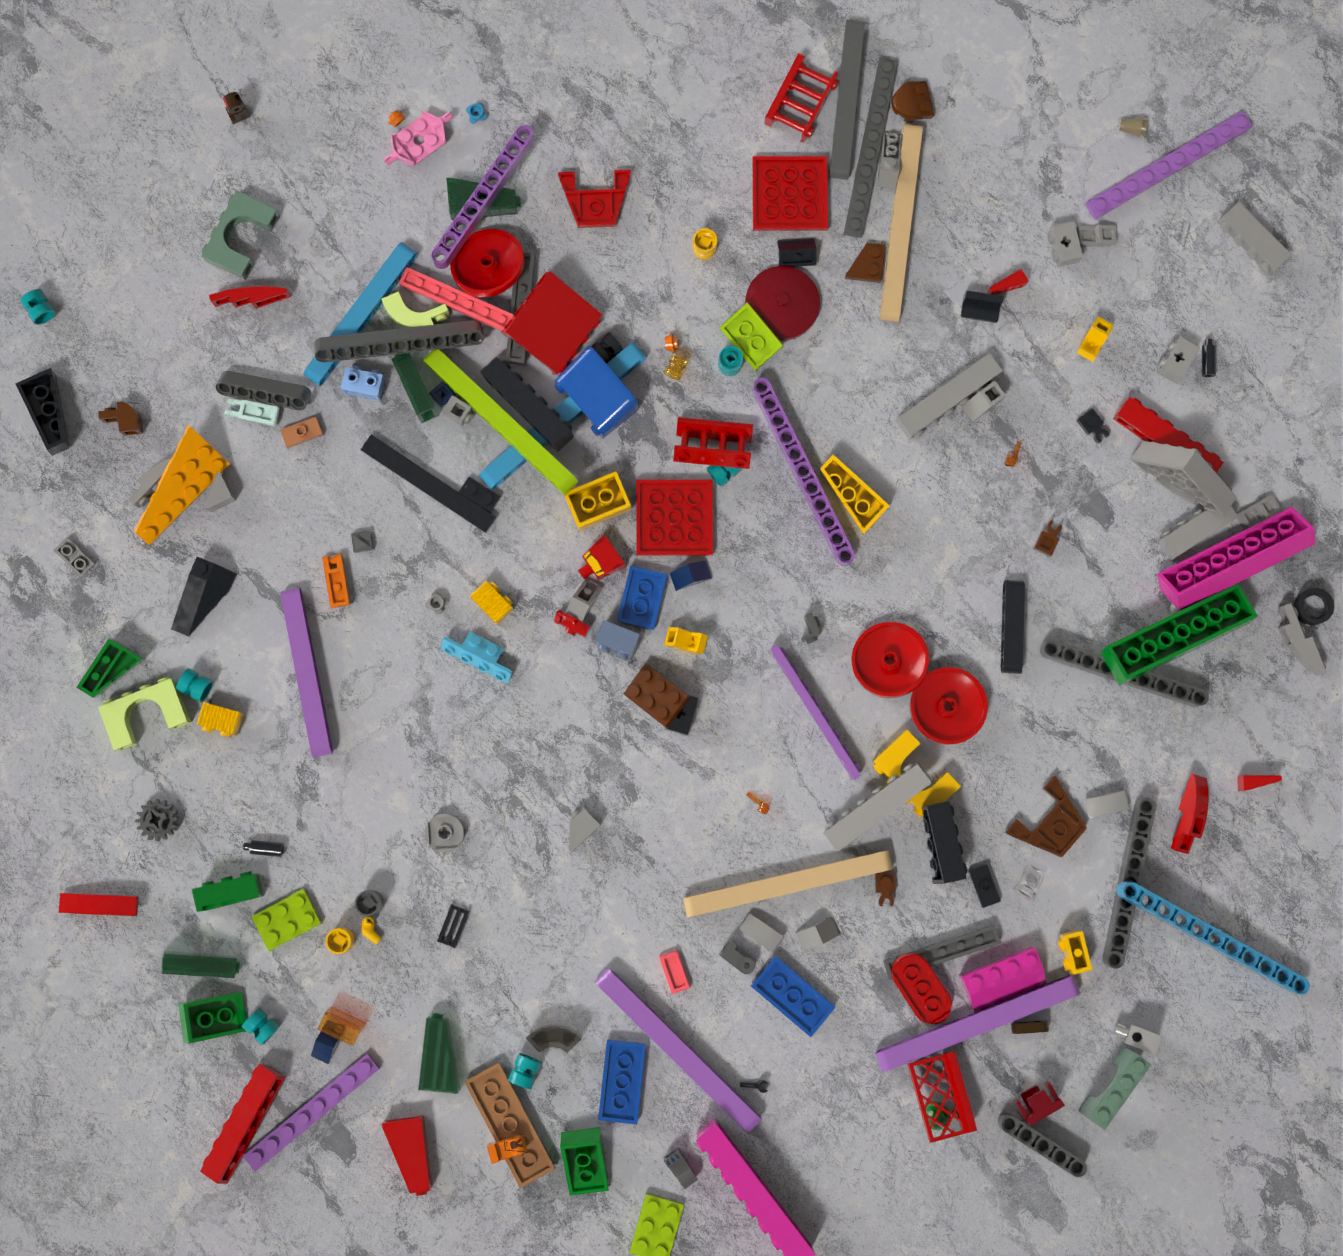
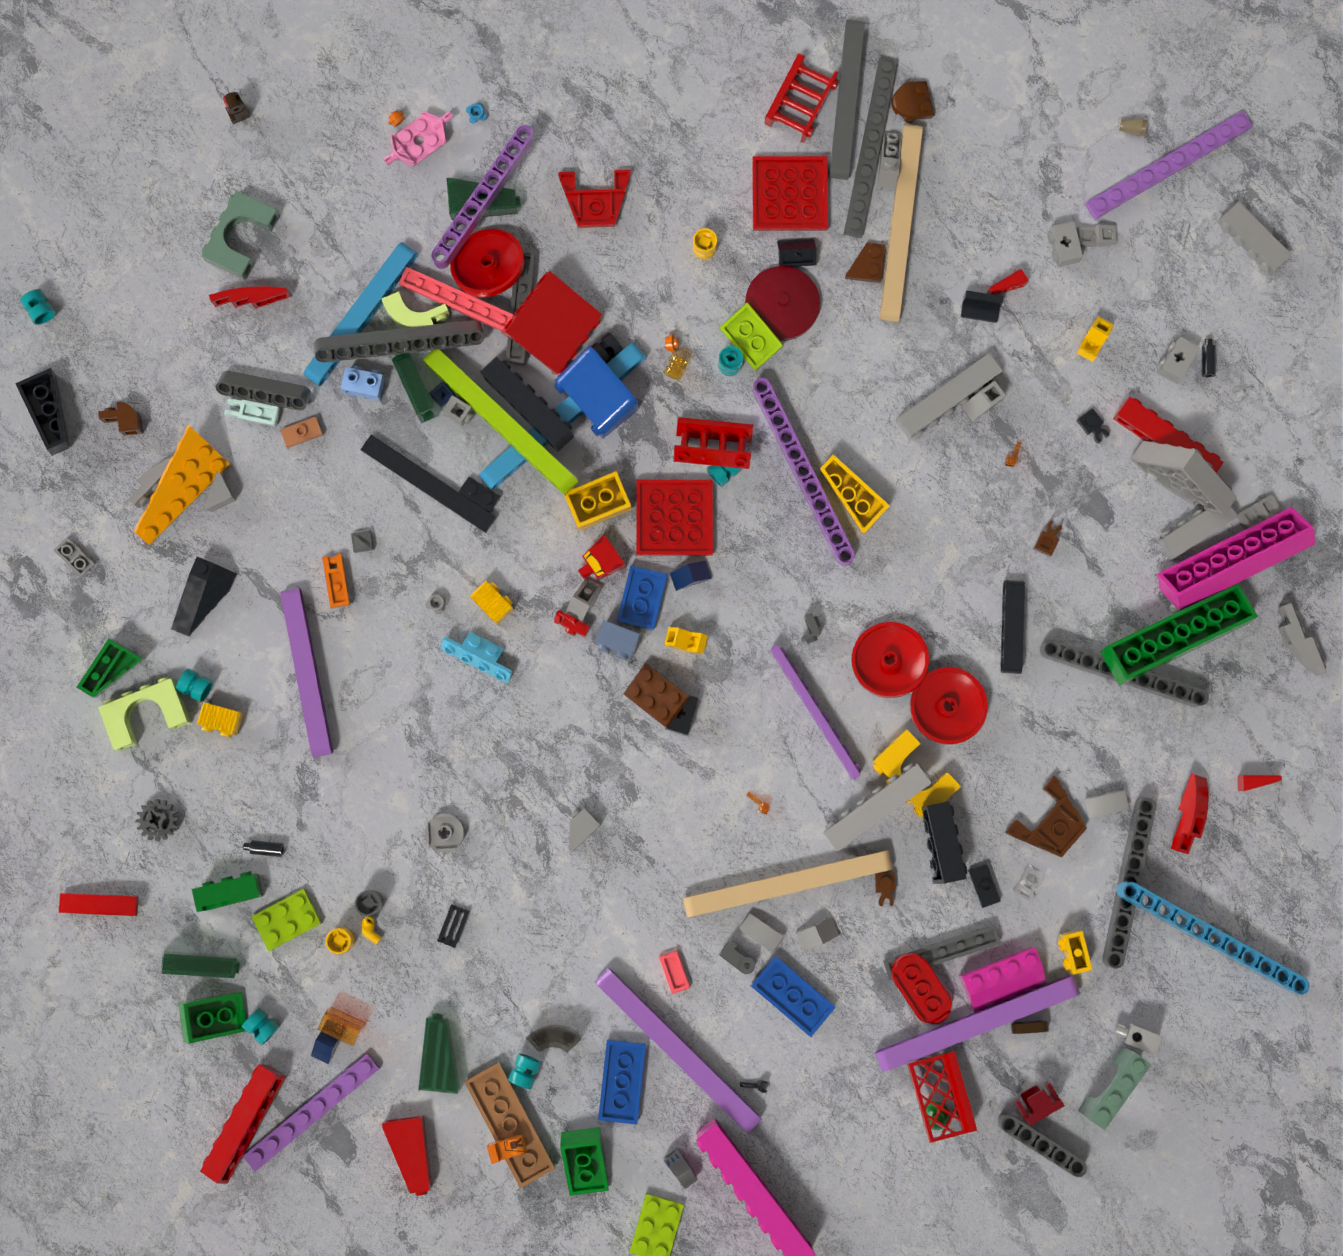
black tyre [1294,588,1335,625] -> none

